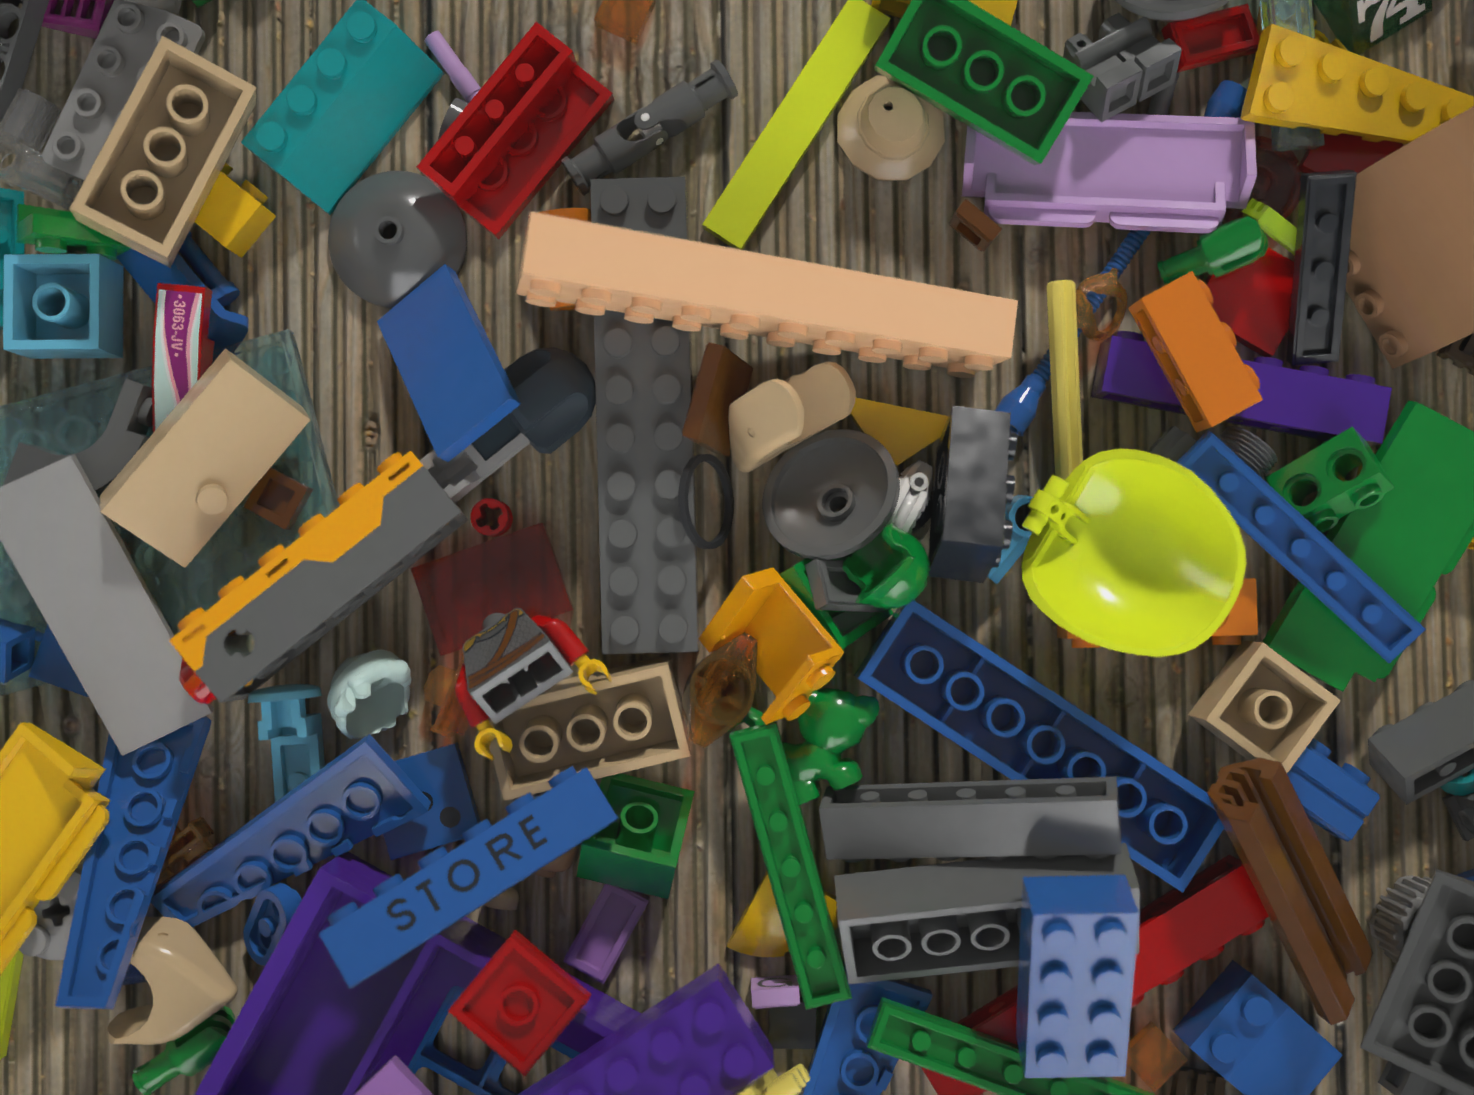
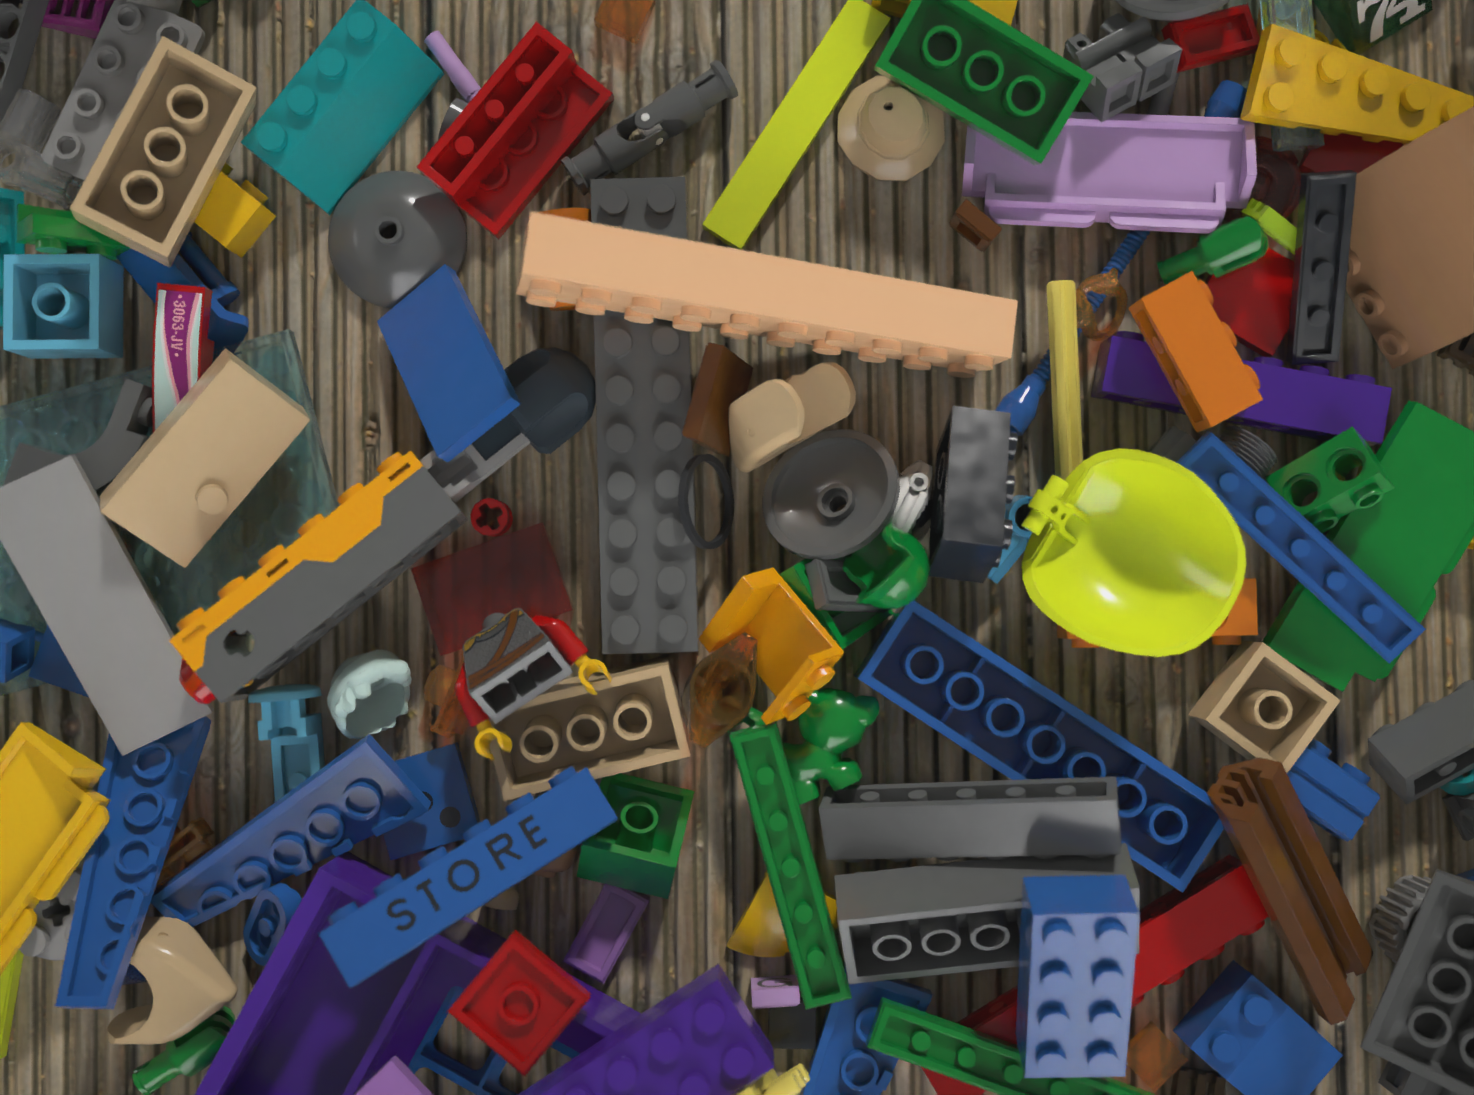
reddish brown plate [244,466,313,530] -> none
yellow tile [849,398,949,467] -> none

